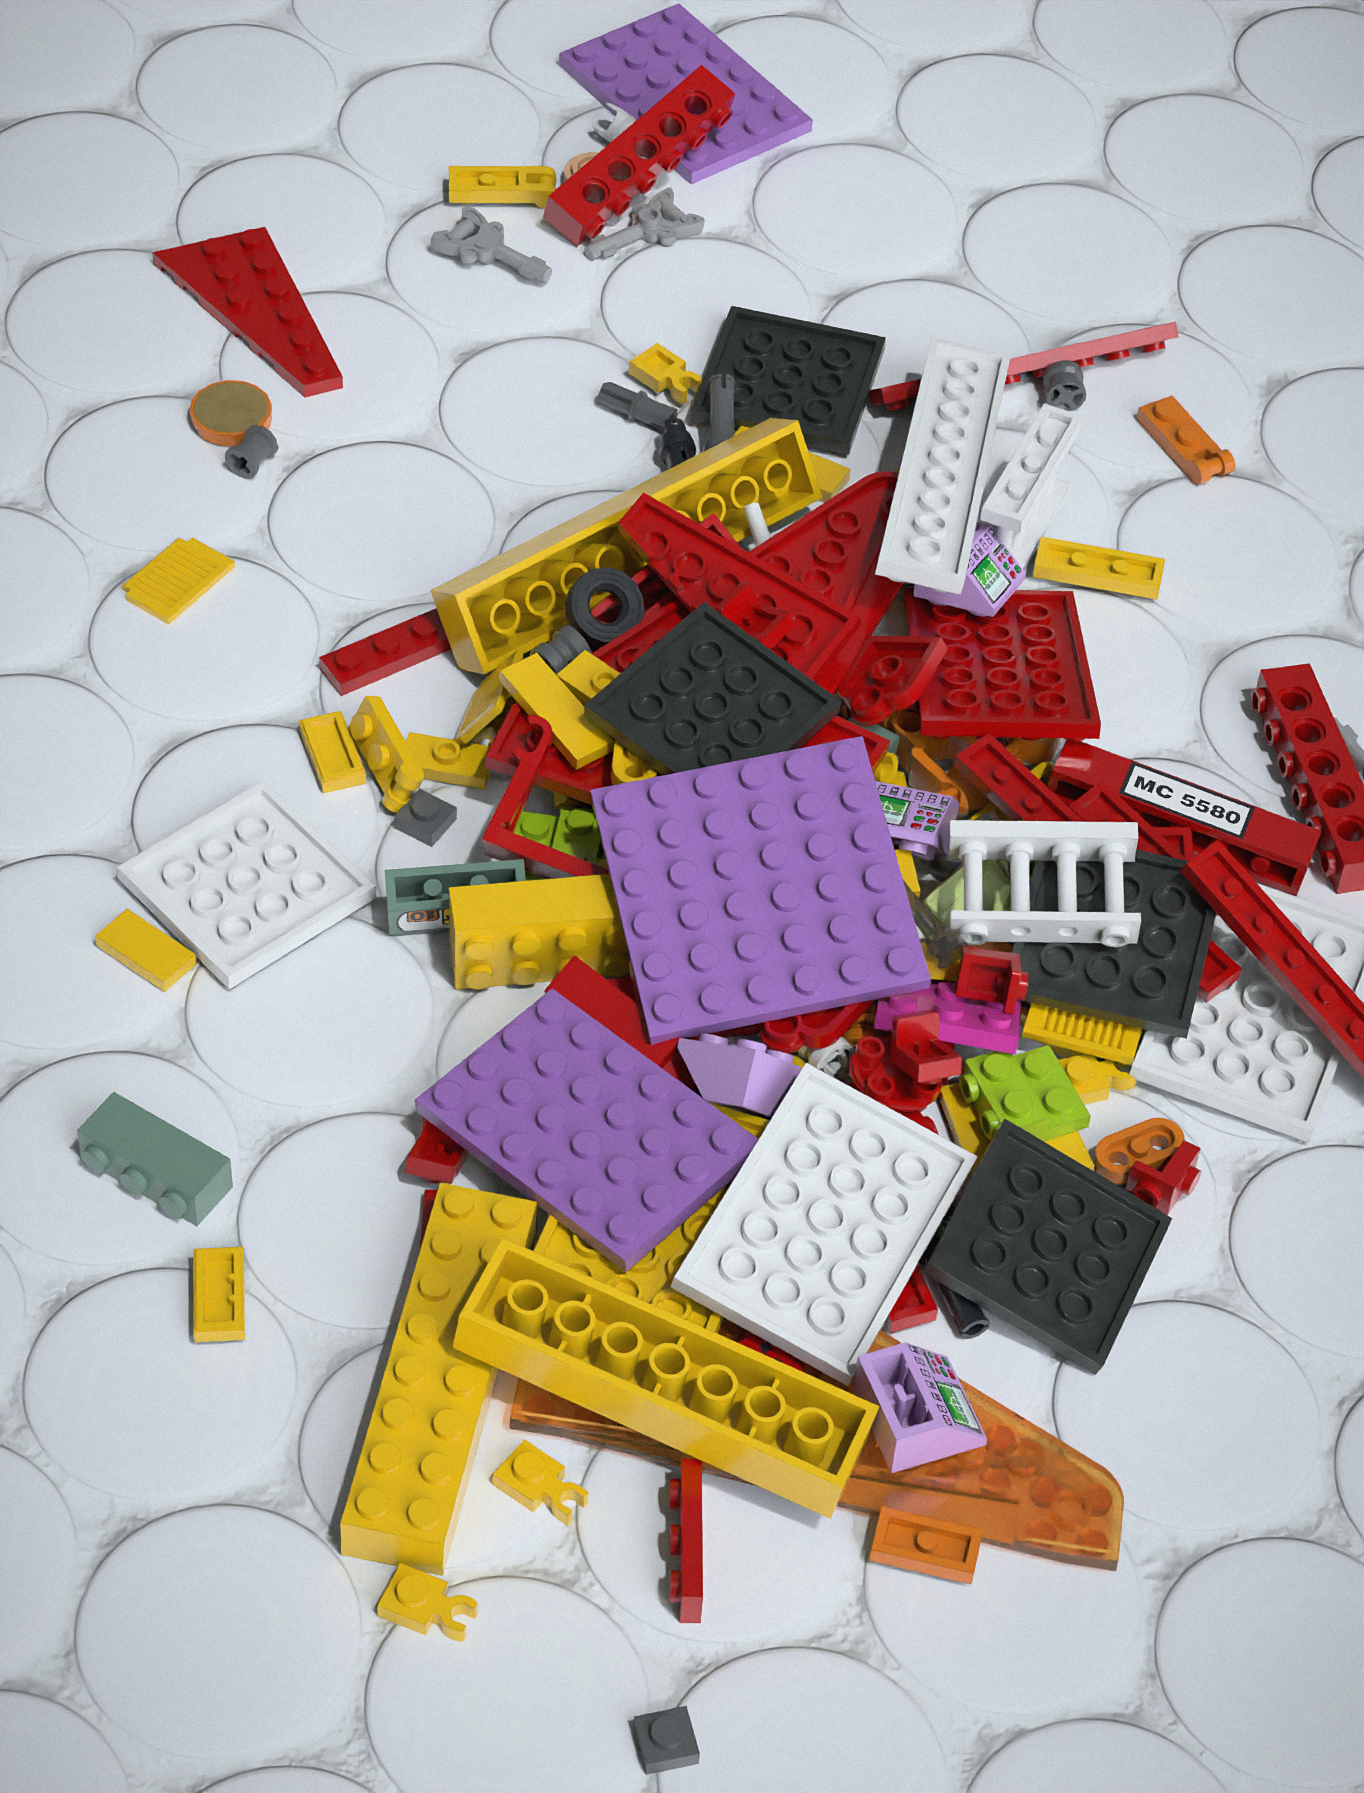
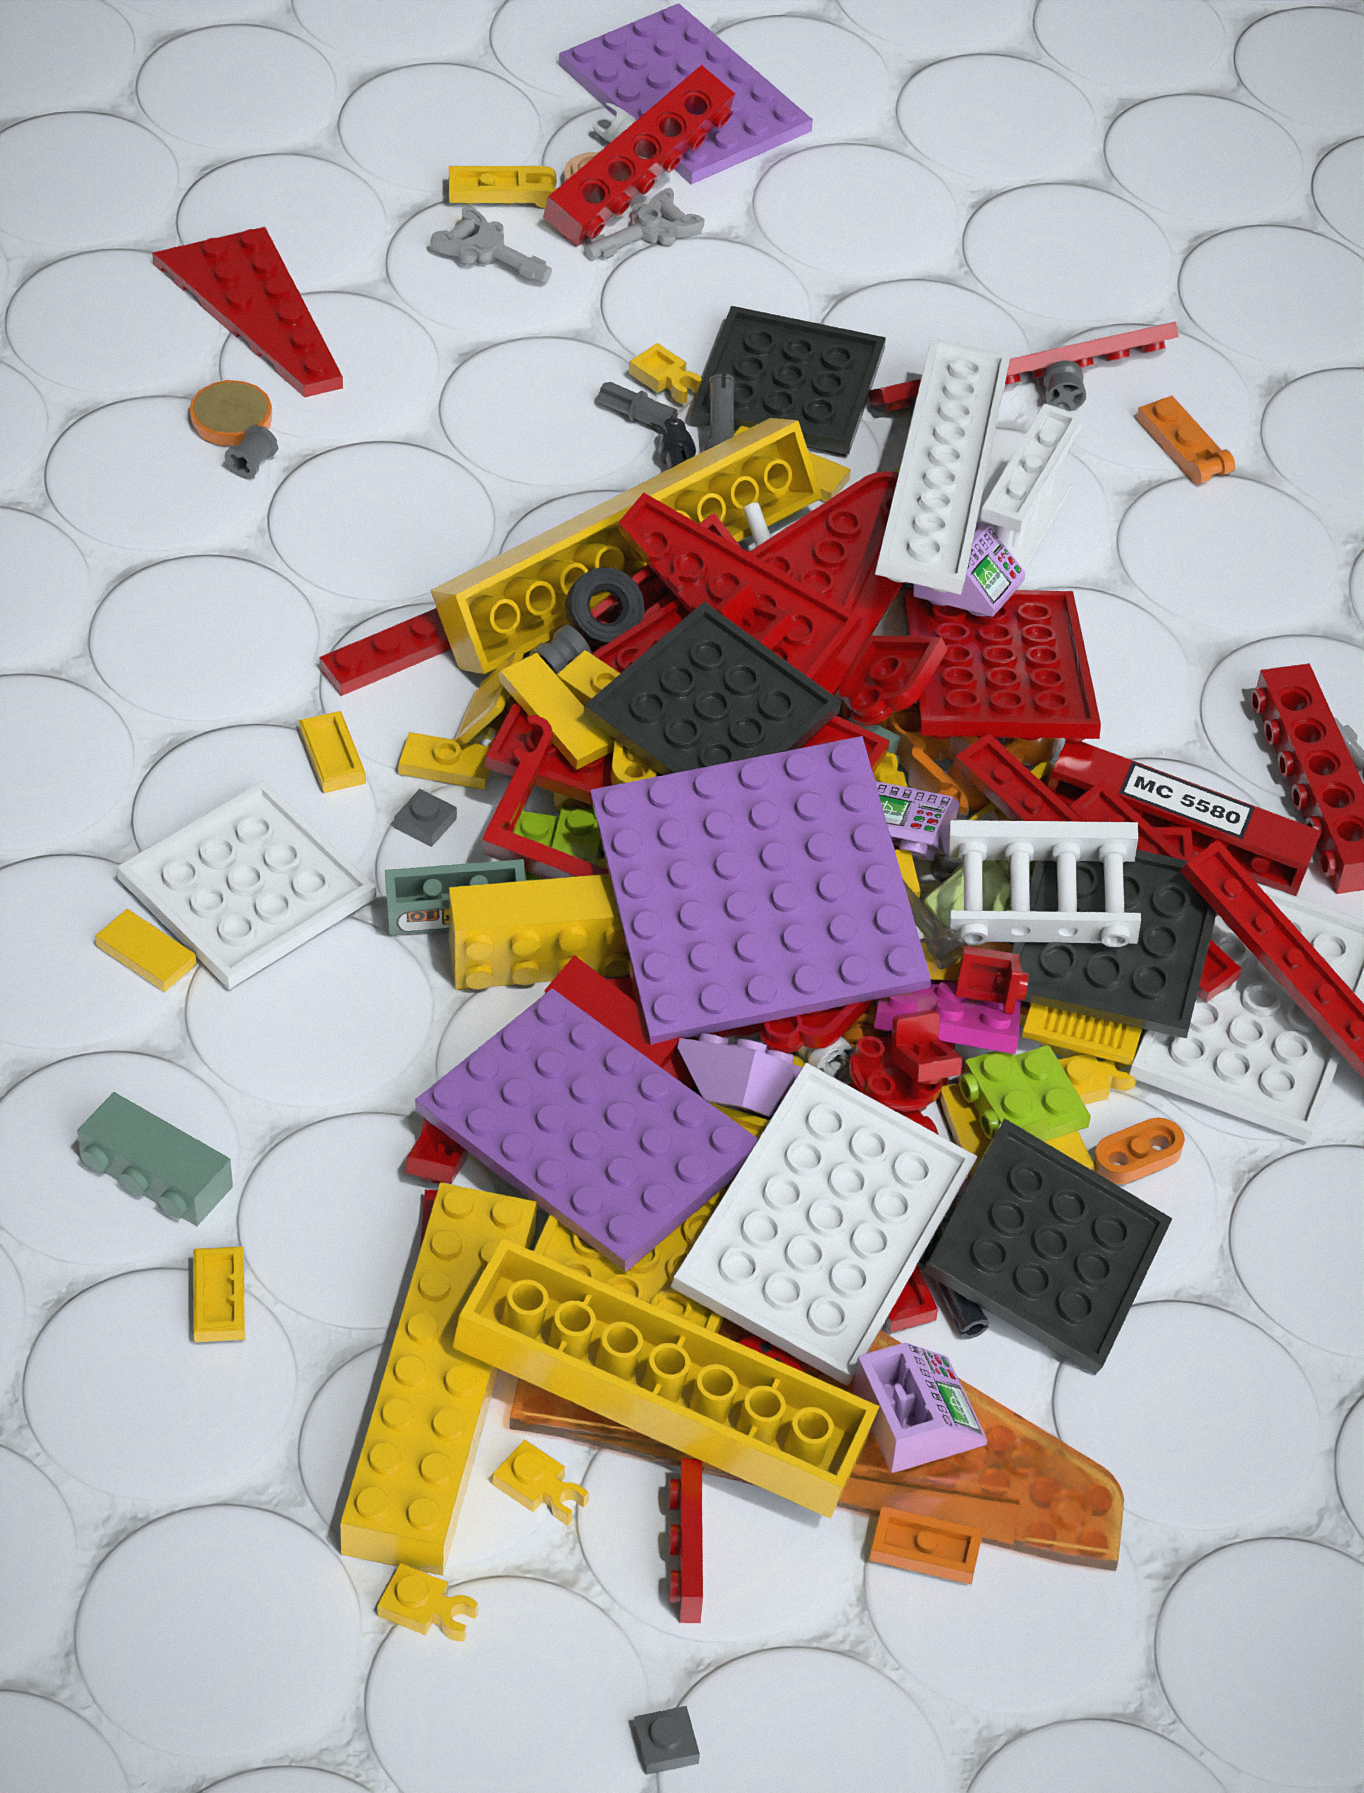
yellow window [121,537,235,625] -> none
yellow plate [348,696,425,813] -> none
yellow plate [1033,536,1165,600] -> none
red bracket [1126,1140,1202,1215] -> none

